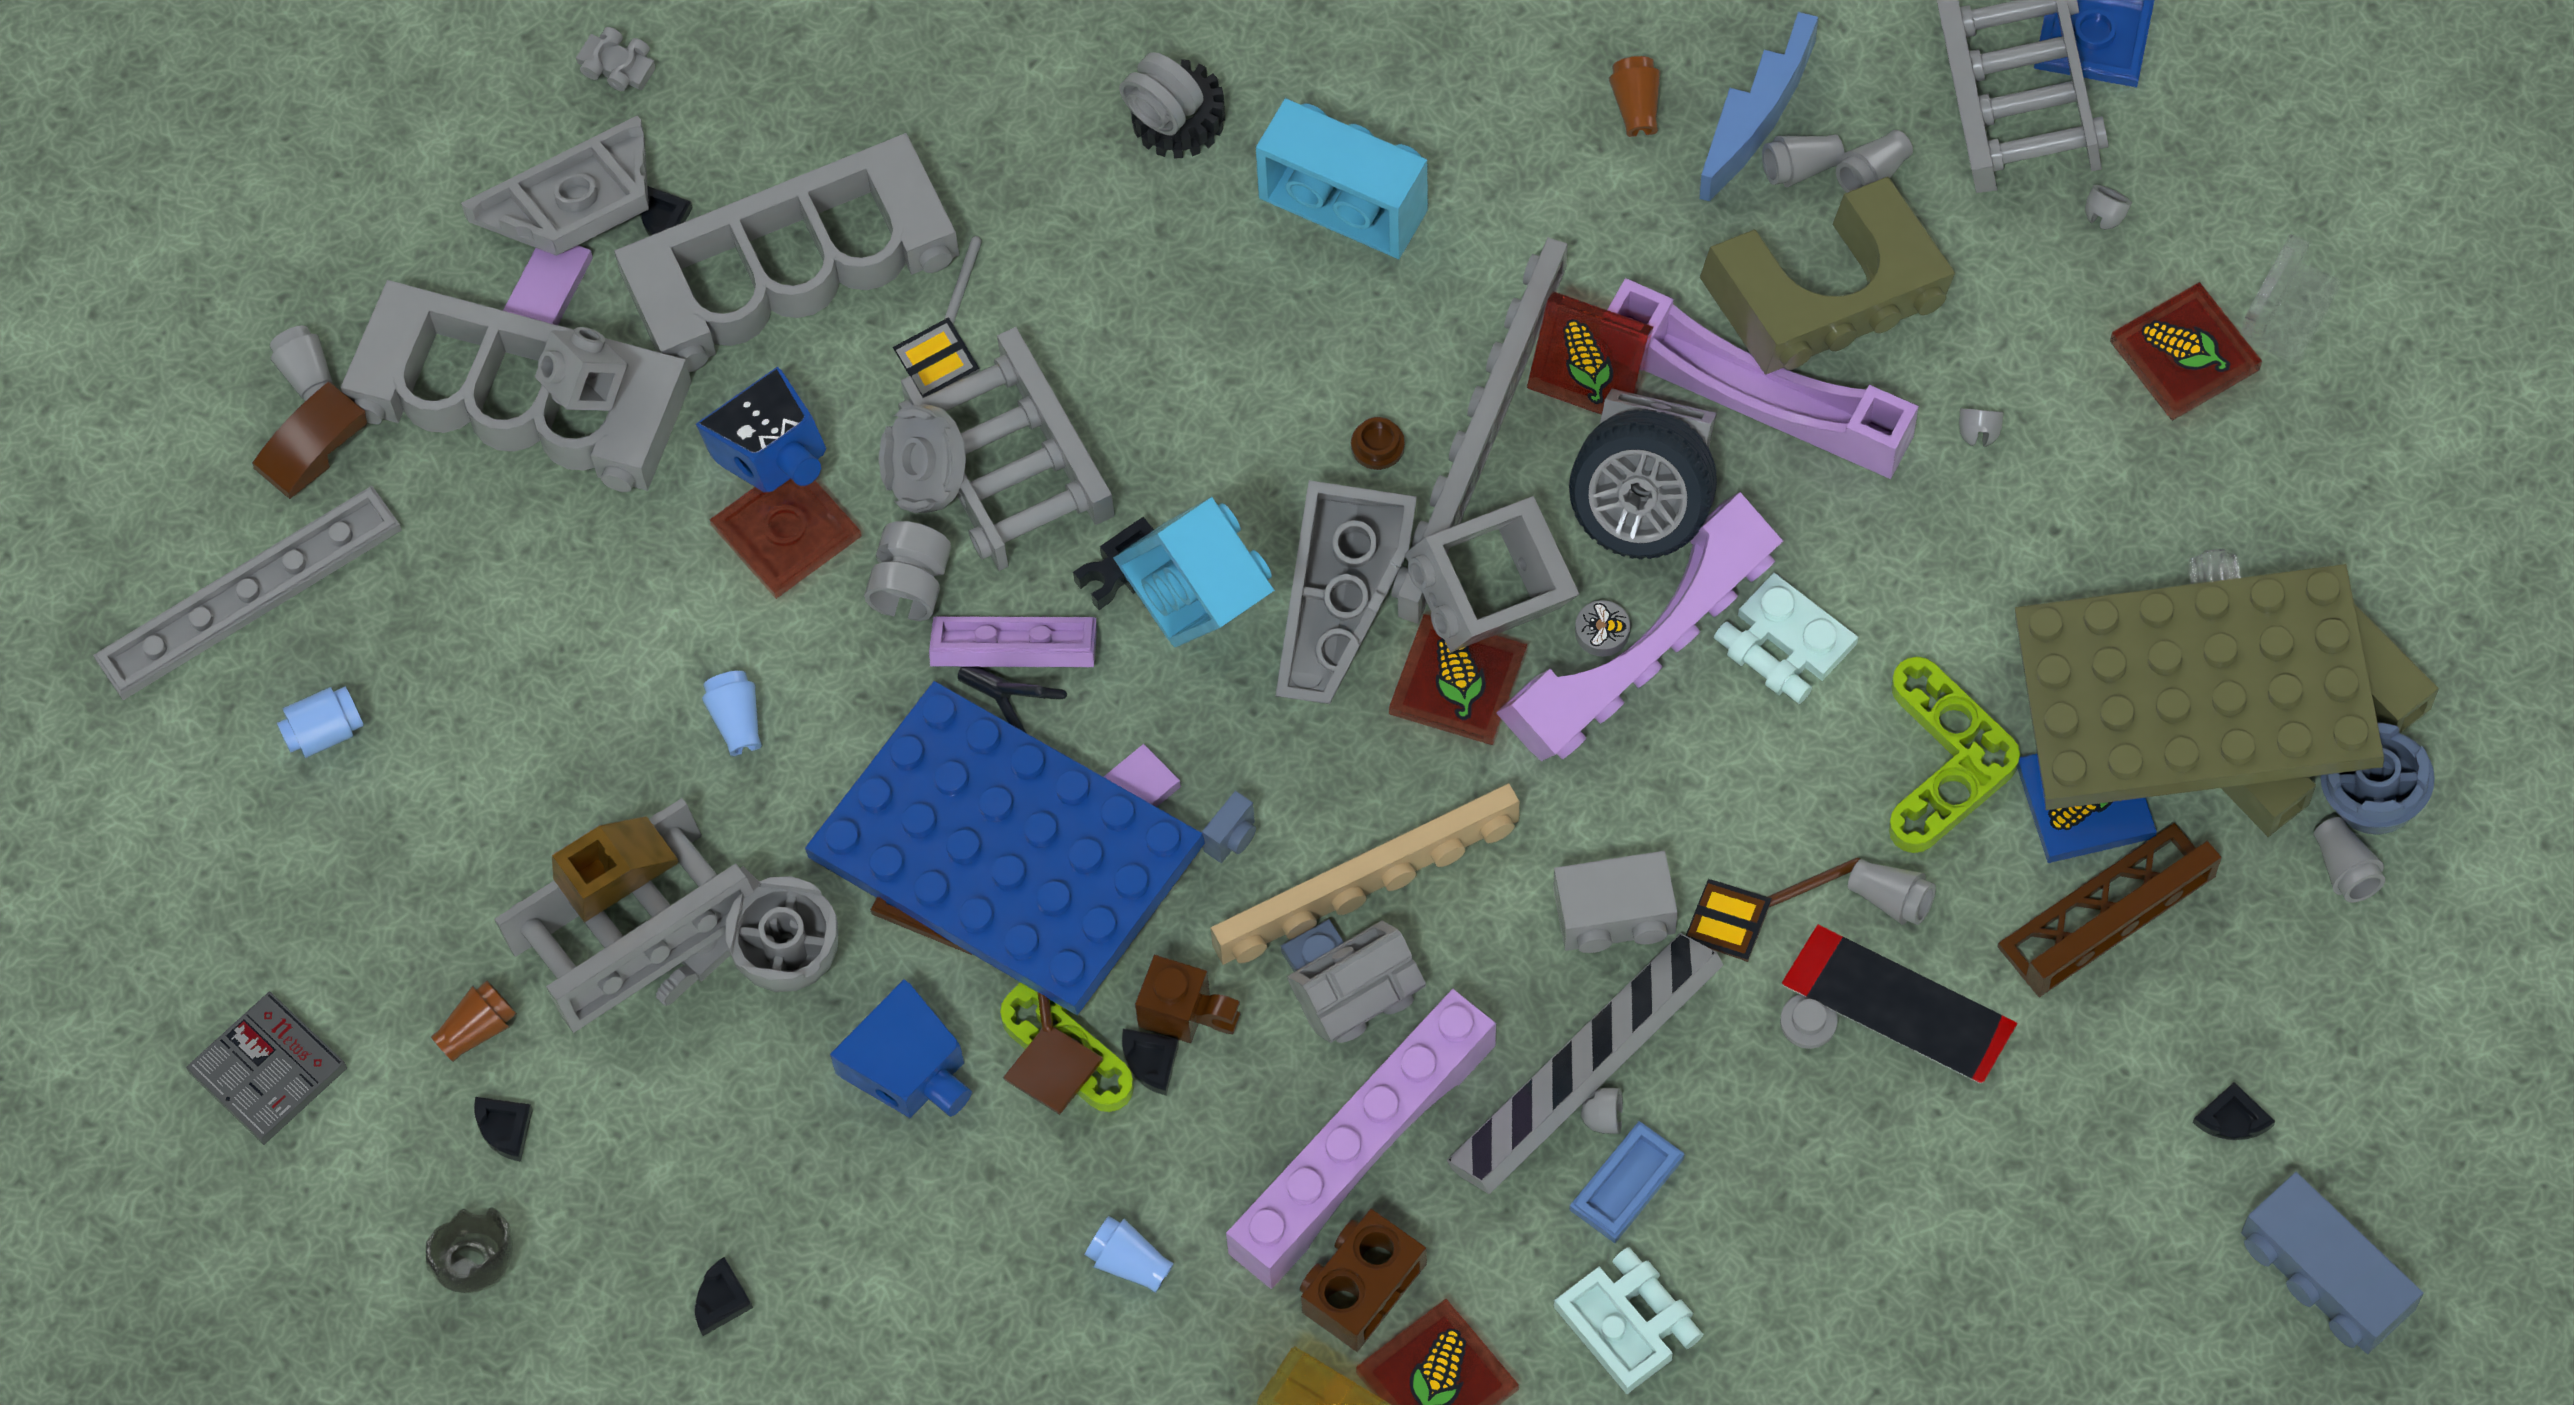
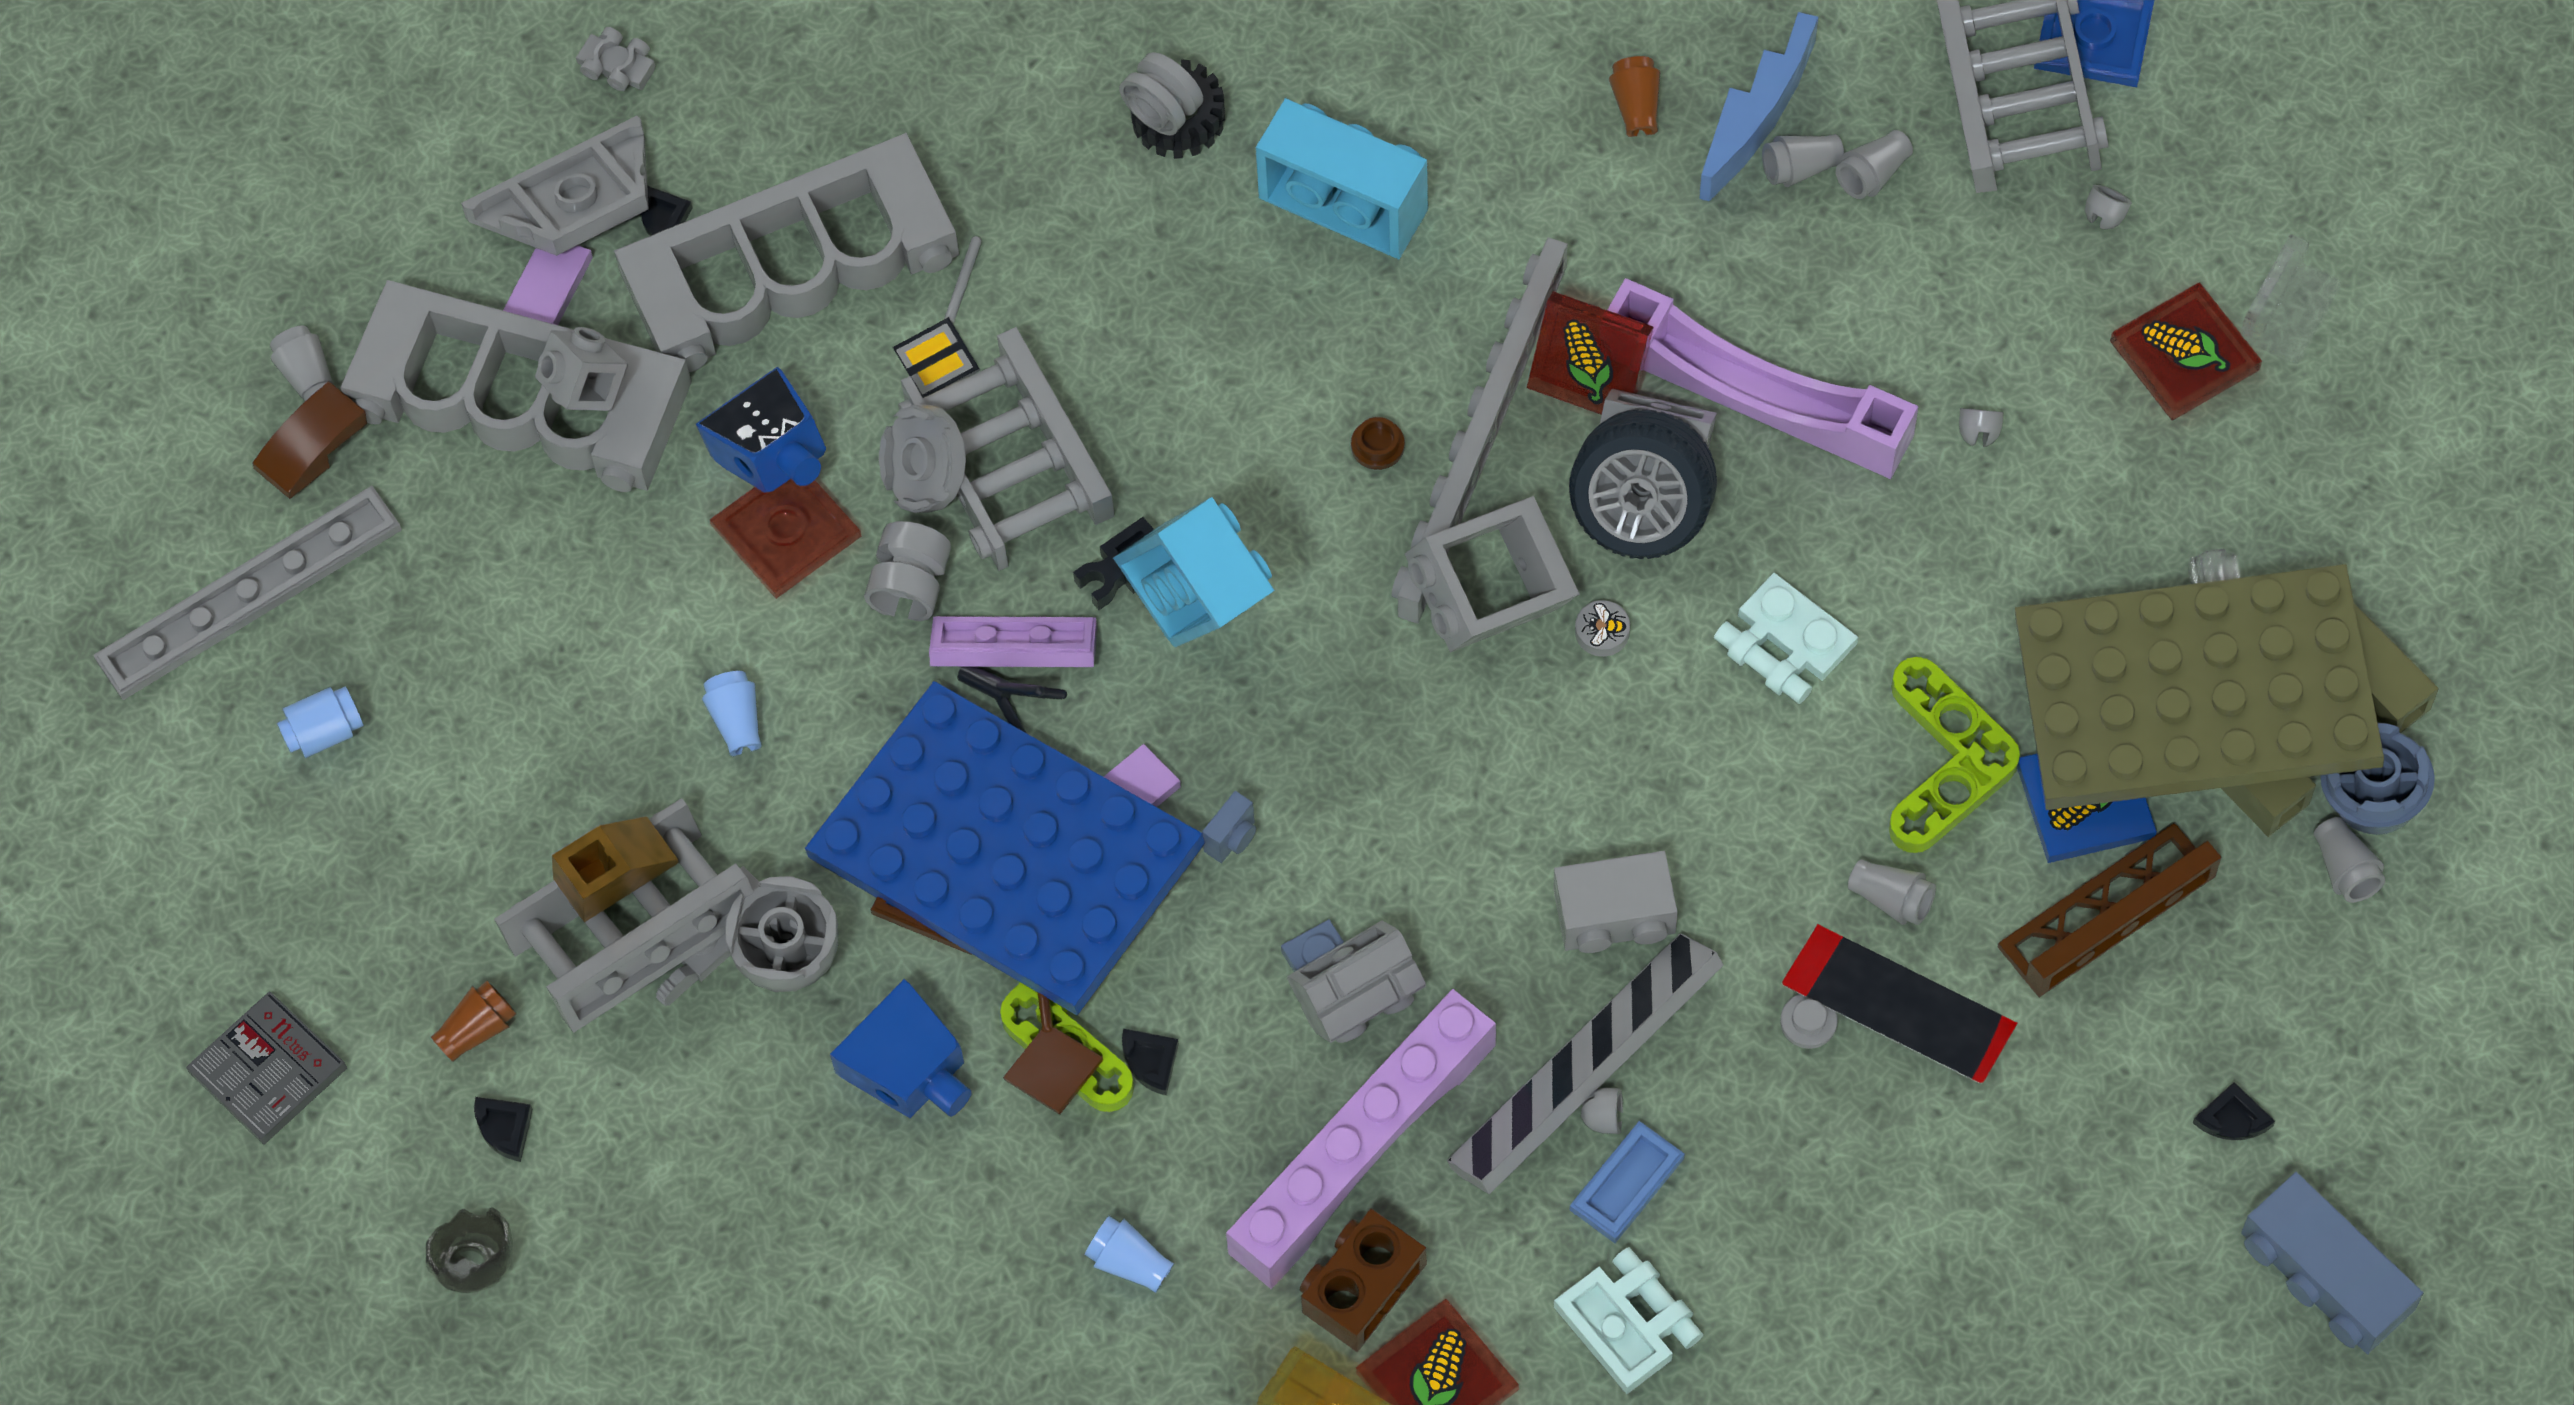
black tile [694,1257,753,1336] -> none
reddish brown brick [1135,954,1241,1043] -> none
tan plate [1211,783,1520,965] -> none
light grey wedge [1275,480,1417,704] -> none
clear red tile [1389,614,1528,745] -> none
lavender arch [1496,492,1783,761] -> none
piece [1685,857,1861,962] -> none
olive arch [1700,177,1955,375] -> none

